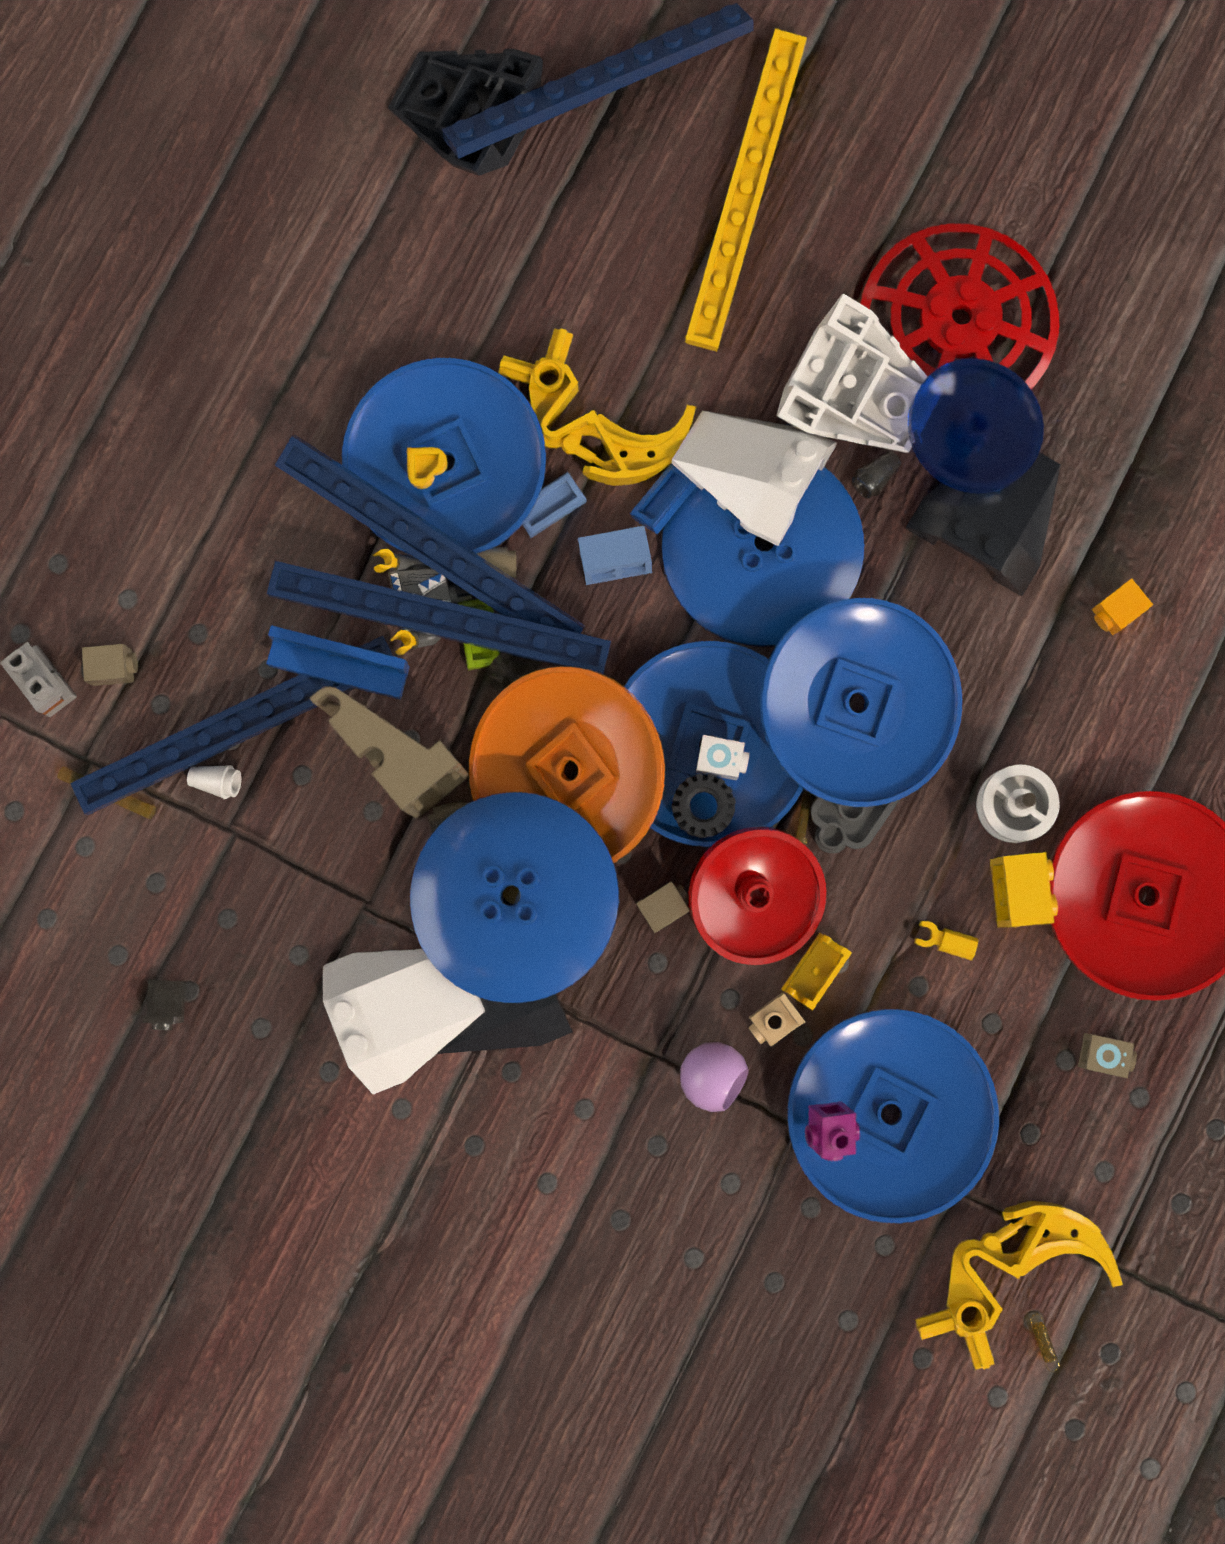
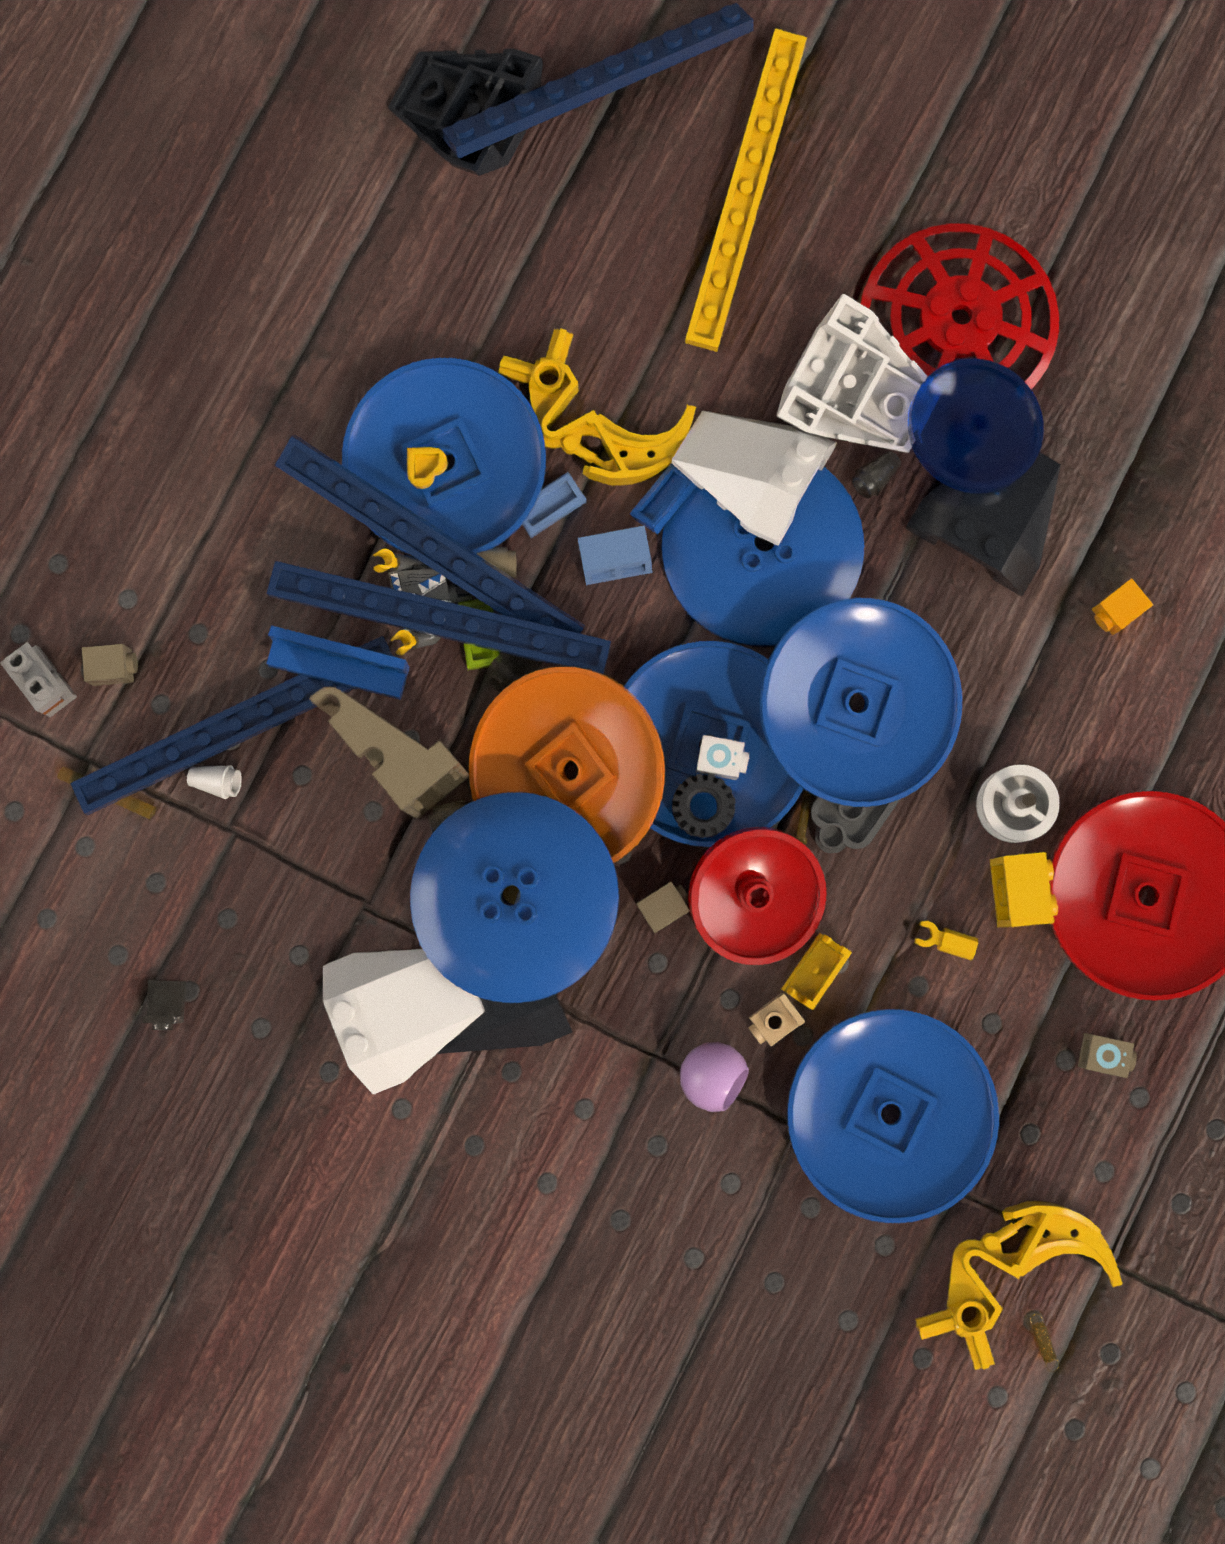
magenta brick [805,1101,860,1161] -> none

